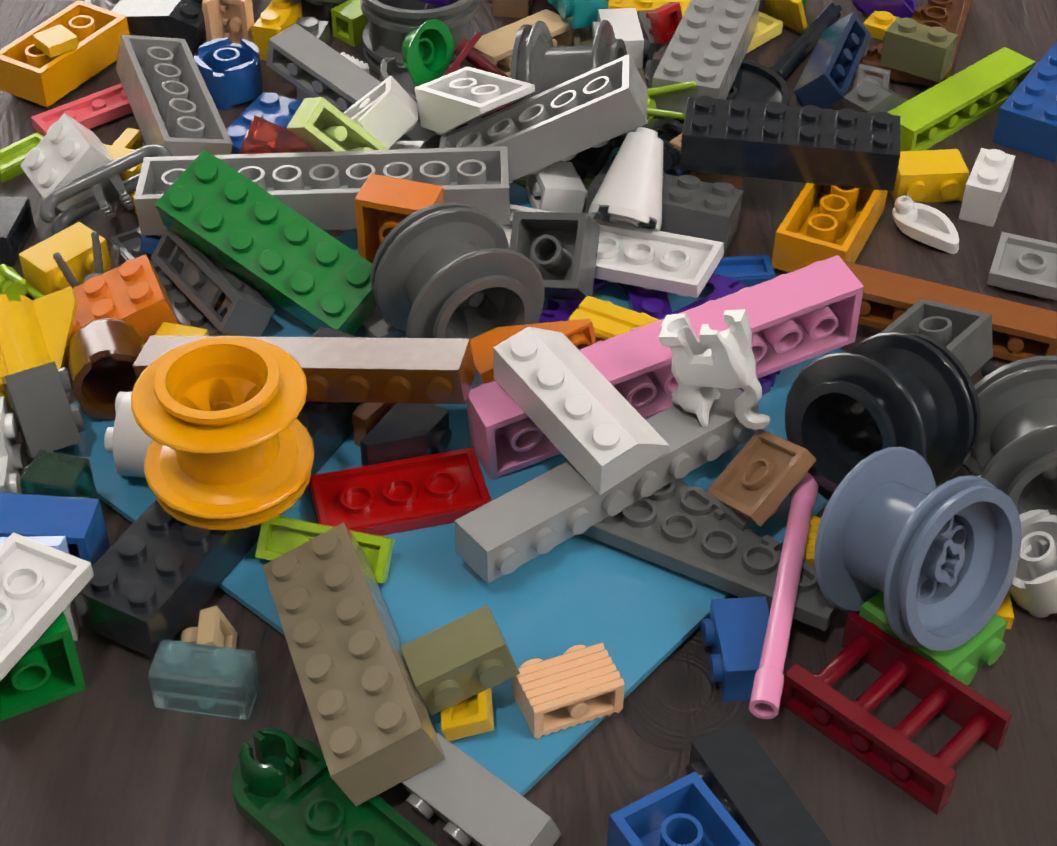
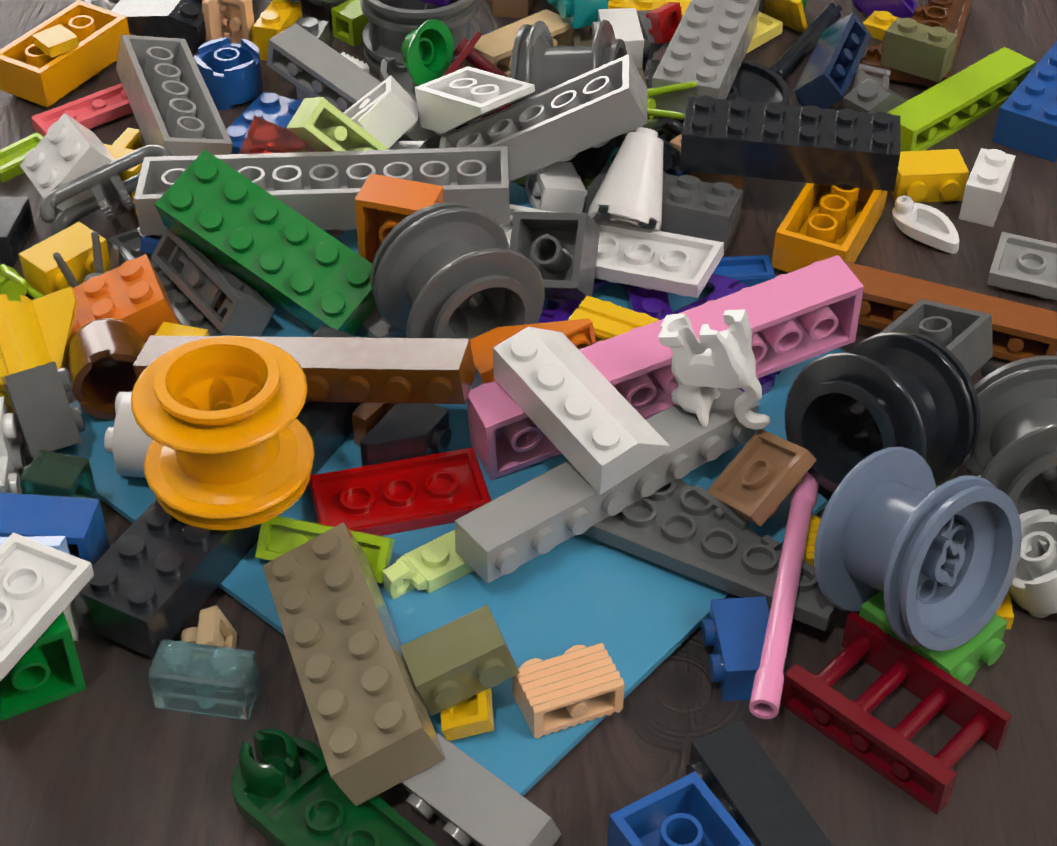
none -> yellowish green hinge [382,530,474,600]

